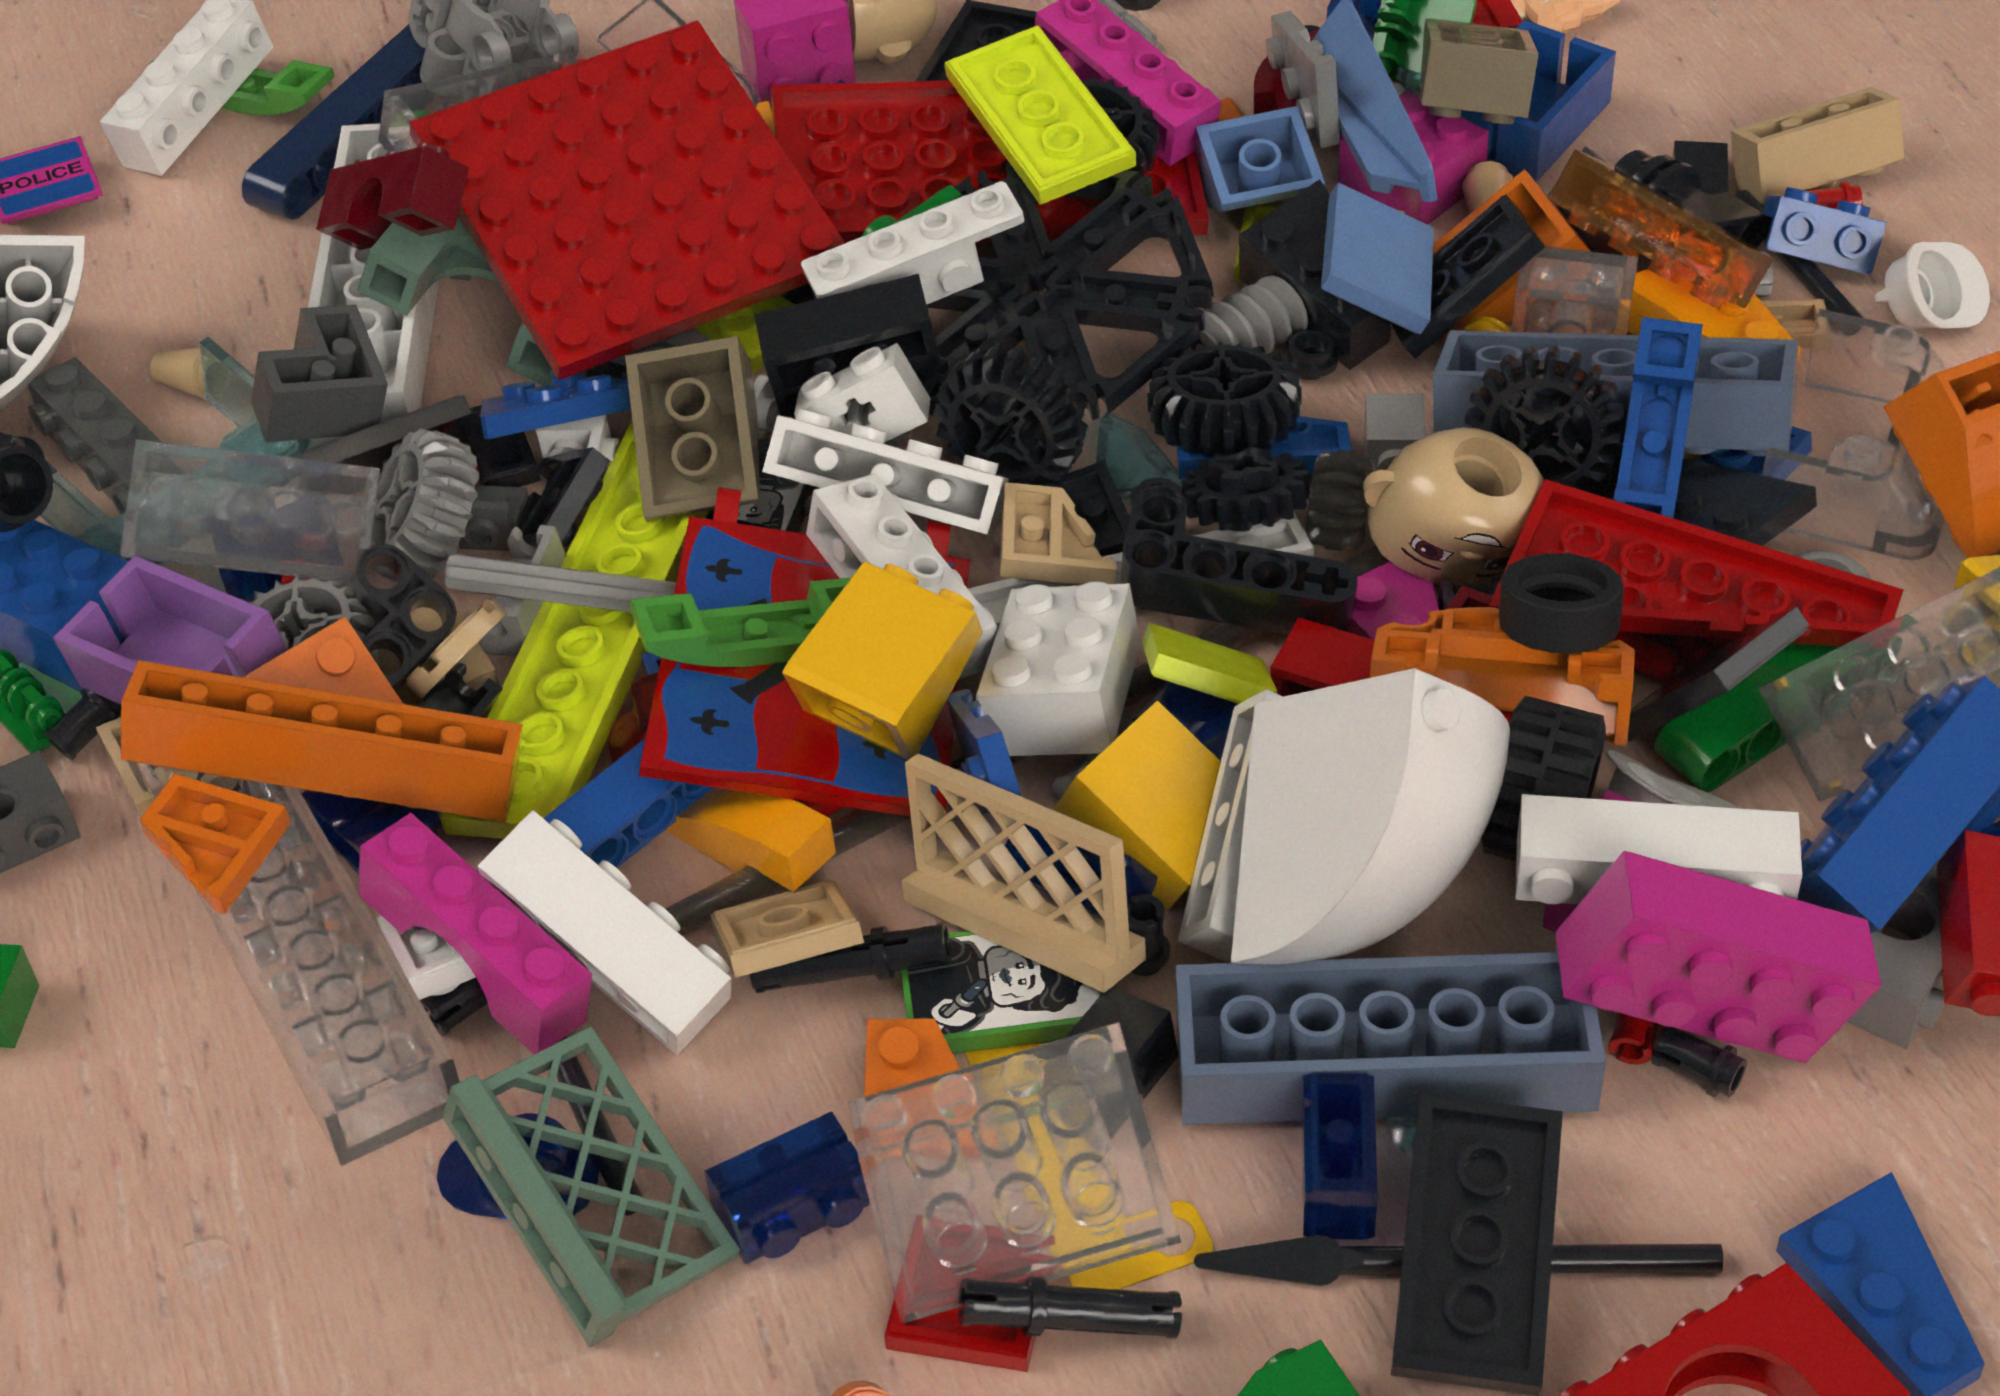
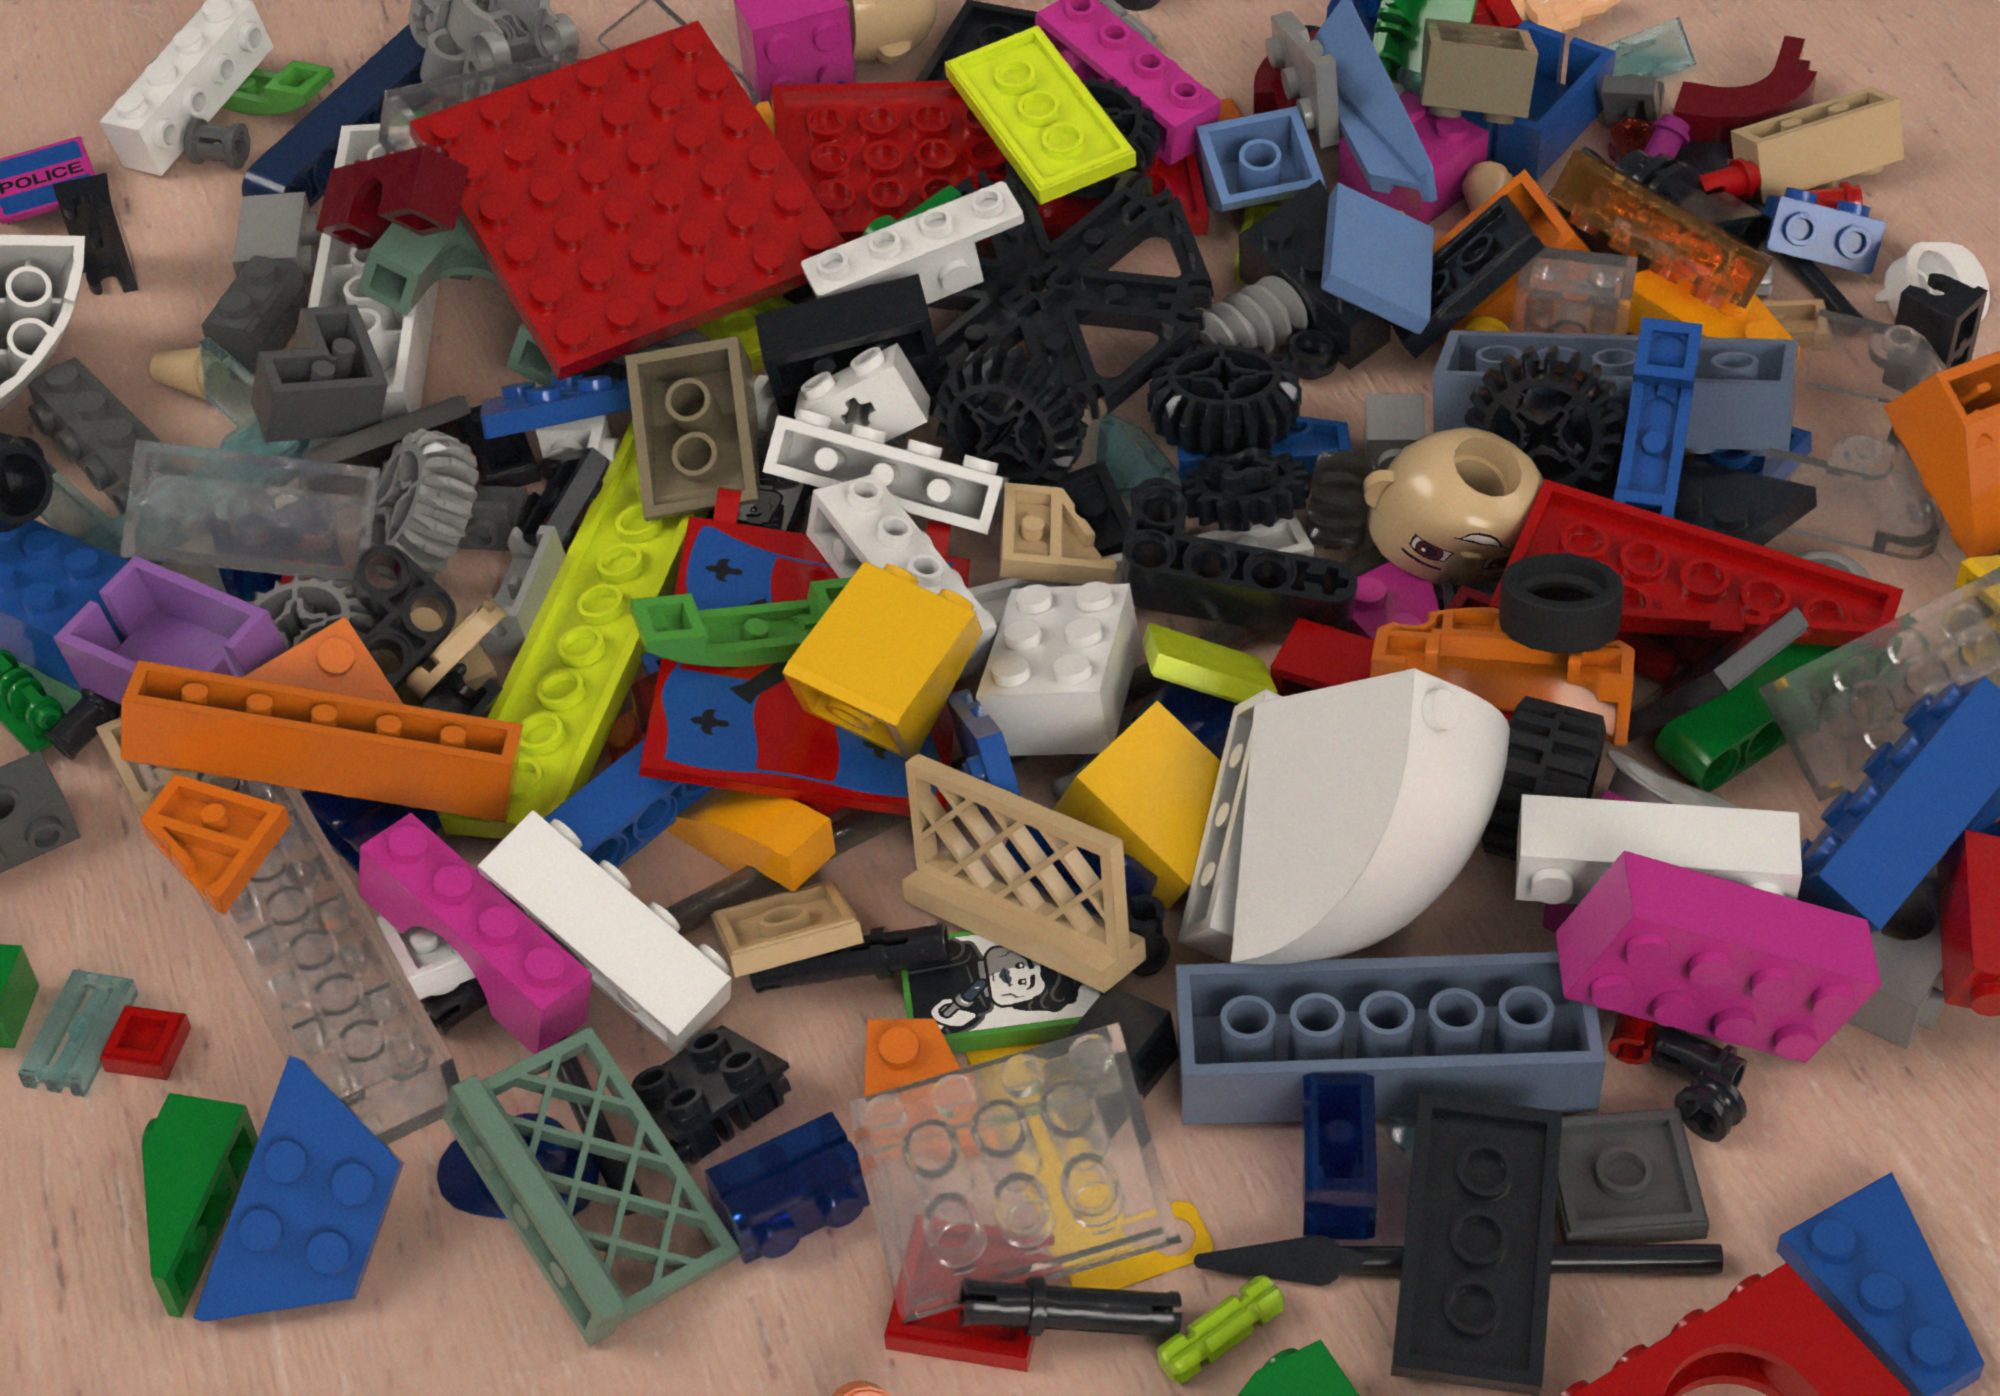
light grey axle [445,554,676,613] -> none
none -> clear light blue tile [18,970,139,1097]
none -> black hinge [53,173,139,295]
none -> red tile [99,1005,192,1080]
none -> green slope [142,1093,259,1318]
none -> dark grey bush [184,118,250,169]
none -> blue wing [193,1055,404,1322]
none -> dark grey brick [201,256,309,379]
none -> light grey brick [232,192,322,295]
none -> black hinge [631,1025,791,1165]
none -> lime axle [1157,1275,1284,1384]
none -> dark grey tile [1556,1108,1710,1245]
none -> dark grey bracket [1601,74,1665,130]
none -> clear light blue slope [1602,17,1697,80]
none -> clear red bush [1608,118,1653,163]
none -> magenta pin [1644,114,1691,159]
none -> dark red arch [1673,36,1817,159]
none -> black bush [1674,1071,1747,1142]
none -> red pin [1700,158,1762,201]
none -> black hinge [1883,273,1988,391]

